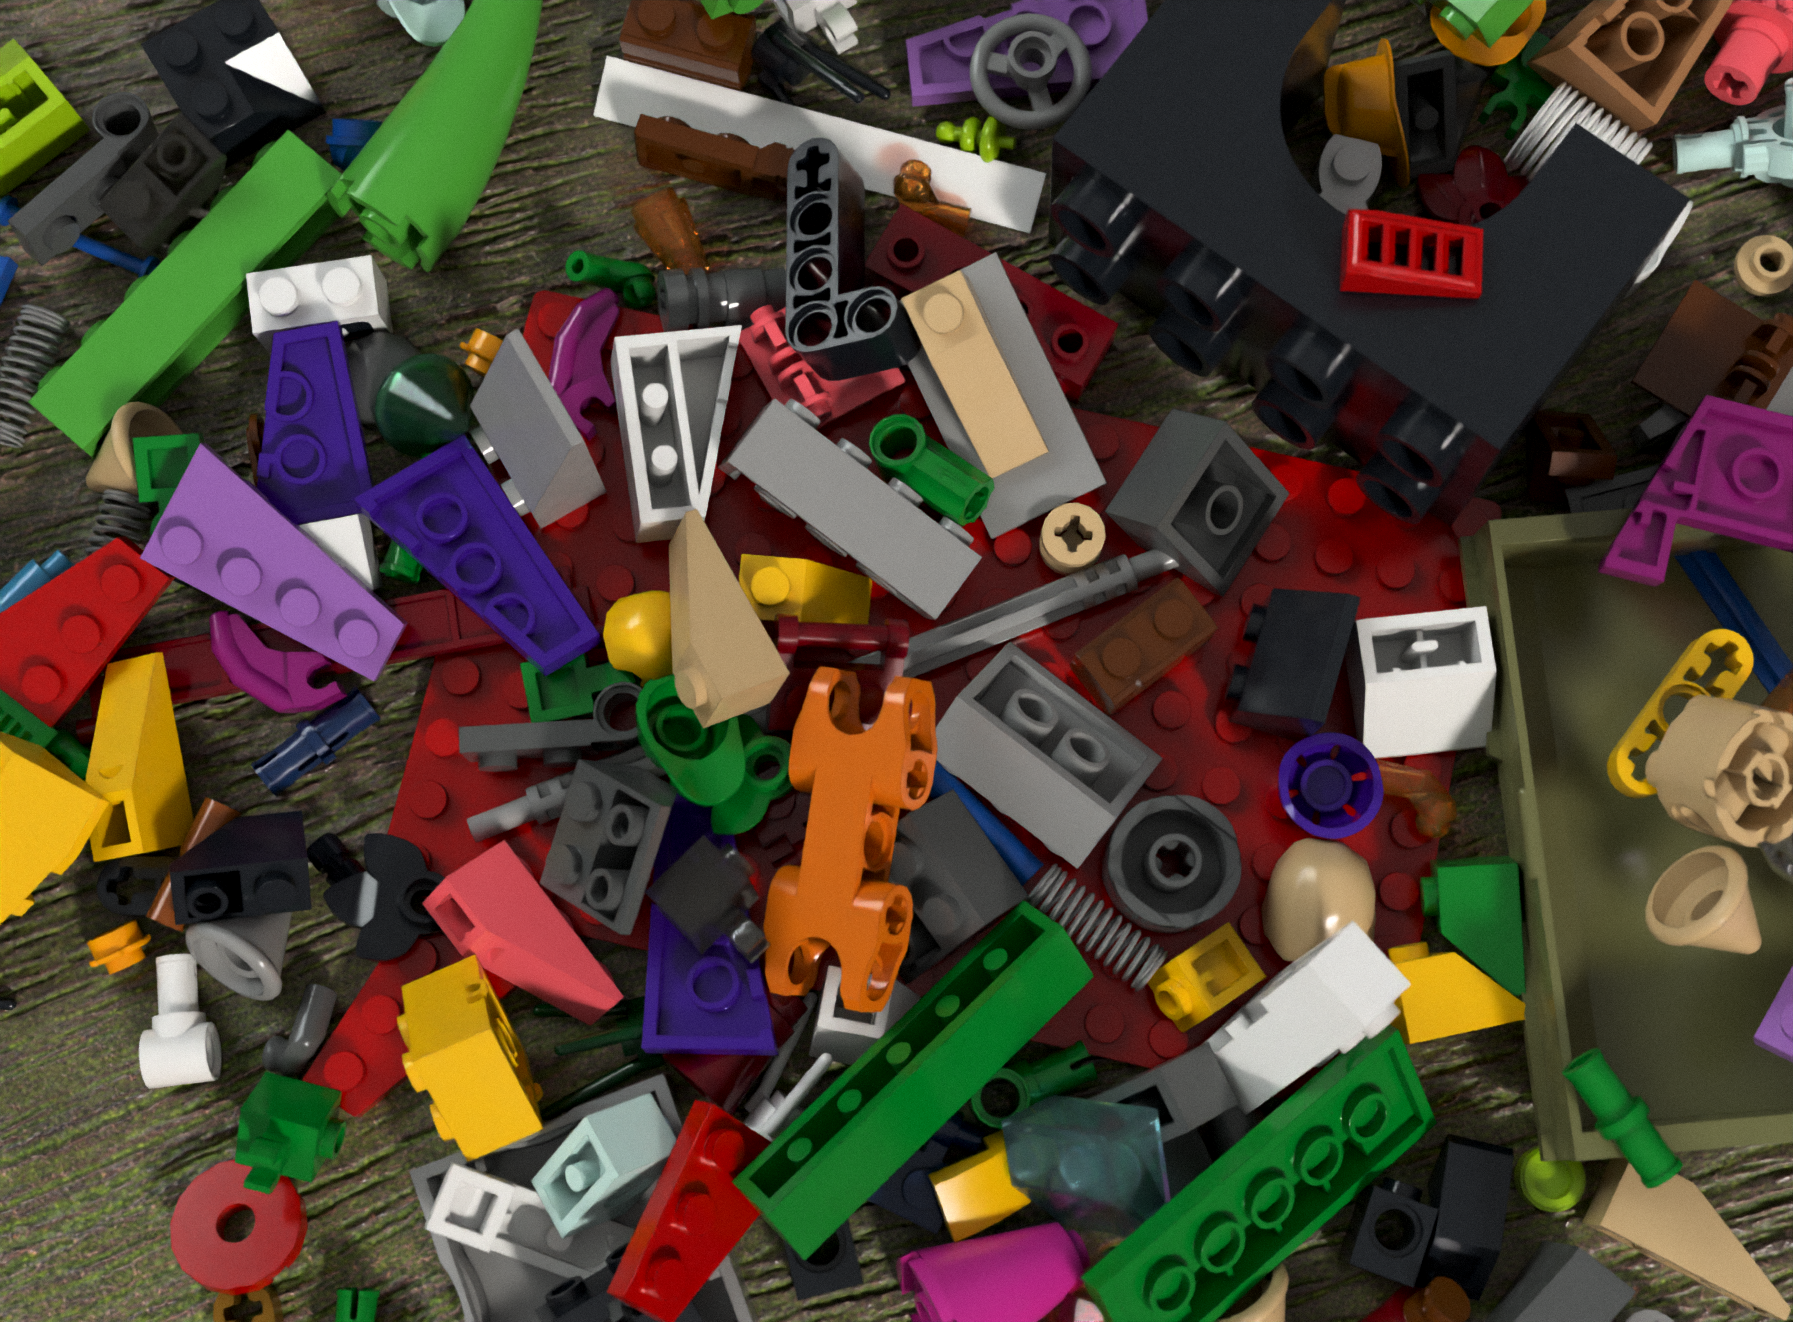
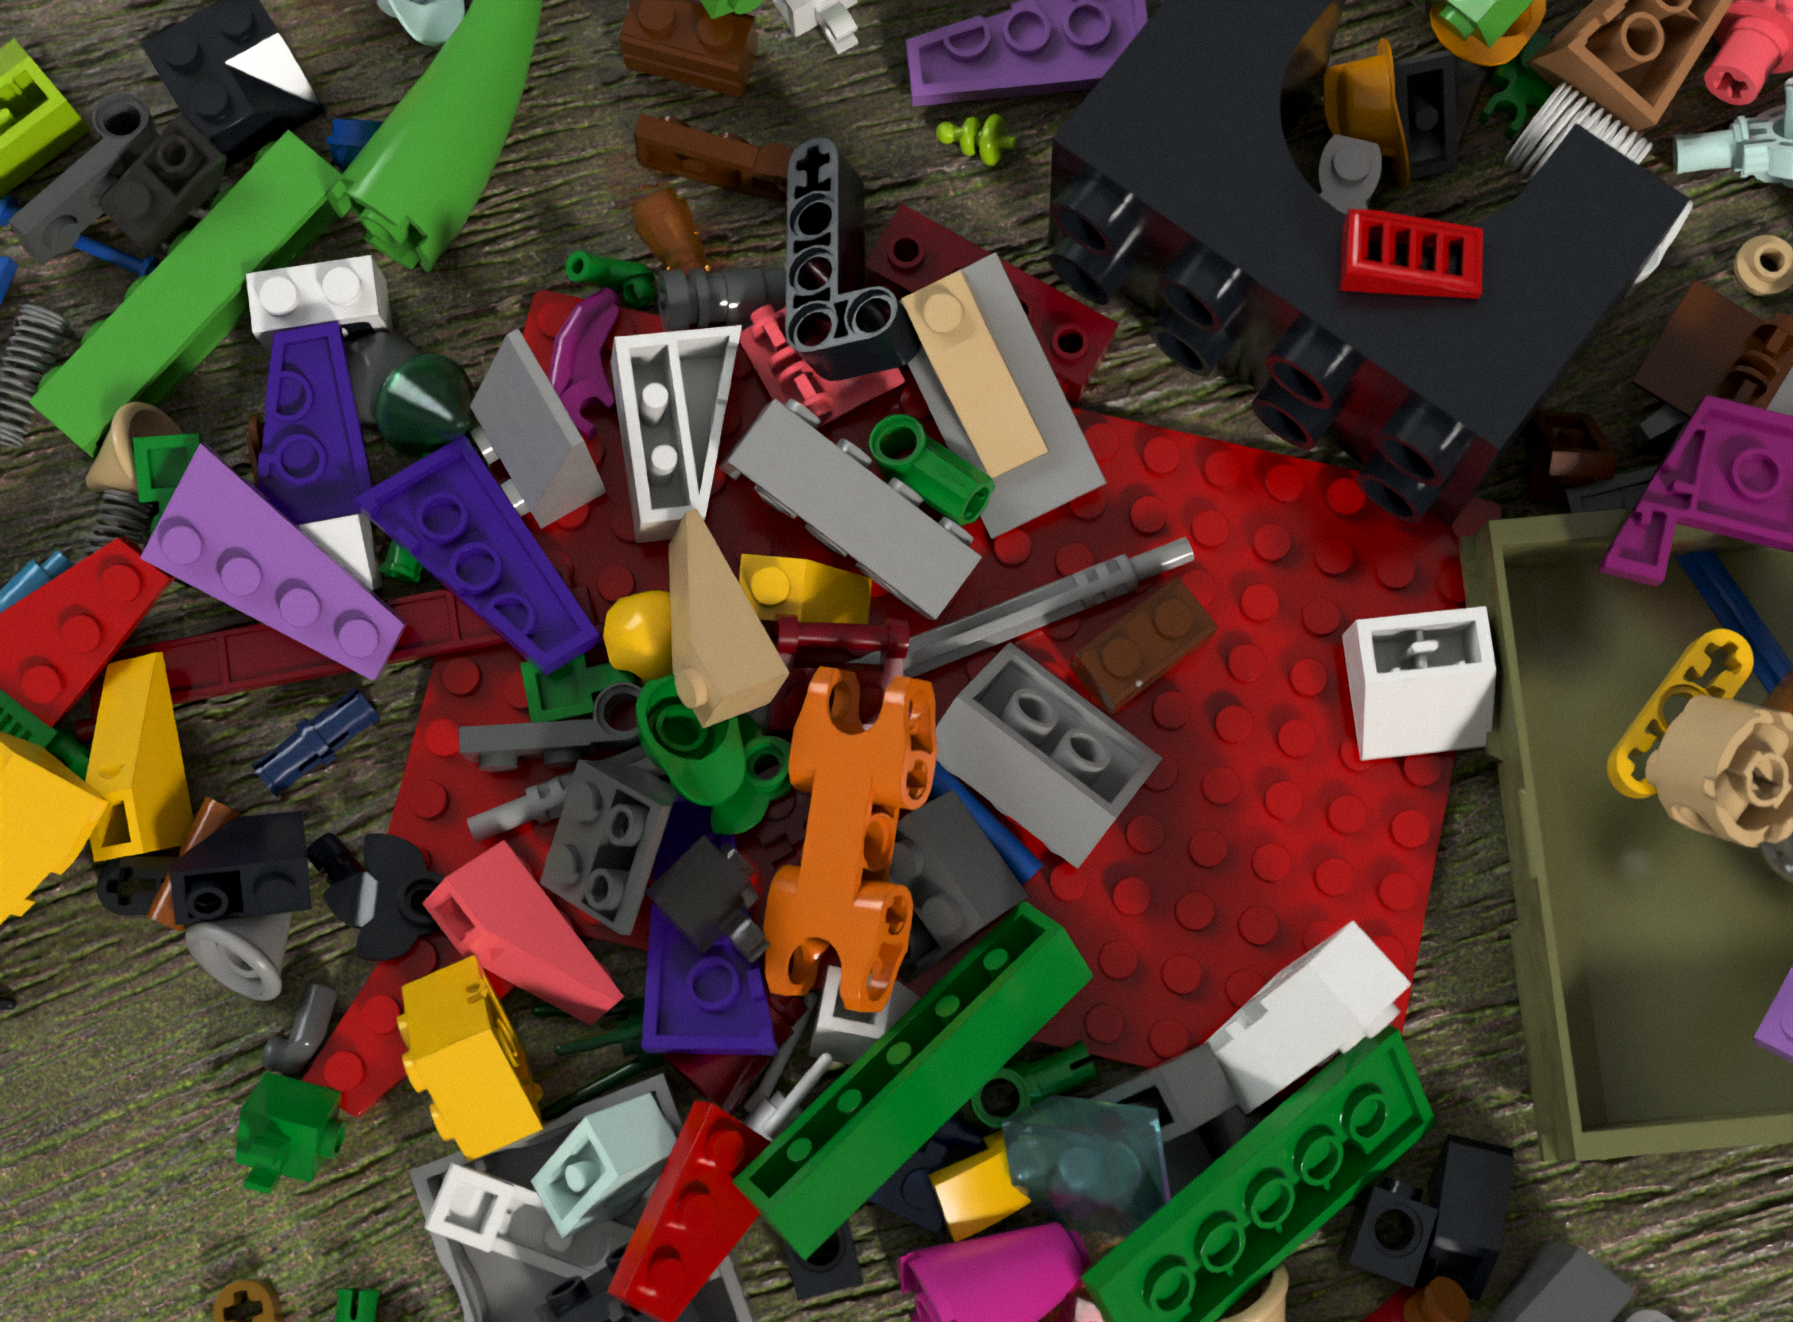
light orange plate [86,919,151,974] -> none
white pin [139,954,222,1089] -> none
red tile [170,1160,308,1296] -> none
magenta piece [209,610,347,713] -> none
light orange plate [460,328,503,377] -> none
white sticker [593,56,1046,233] -> none
black plant [752,21,891,106] -> none
clear orange arm [893,159,972,238] -> none
light grey piece [970,13,1092,130] -> none
light grey piece [1025,864,1168,992] -> none
tan wheel [1039,502,1106,576] -> none
dark grey brick [1101,795,1241,934] -> none
dark grey slope [1105,408,1290,596] -> none
yellow bracket [1147,922,1266,1032] -> none
black slope [1224,588,1361,742] -> none
tan hair [1261,838,1376,961] -> none
dark purple helmet [1278,732,1384,839] -> none
clear orange arm [1376,759,1457,838] -> none
yellow slope [1388,942,1526,1044] -> none
dark red plate [1417,145,1531,226] -> none
green slope [1420,856,1526,996] -> none
lime tile [1514,1145,1586,1212] -> none
green pin [1562,1048,1683,1189] -> none
tan slope [1582,1157,1791,1321] -> none
tan hat [1645,845,1762,954] -> none

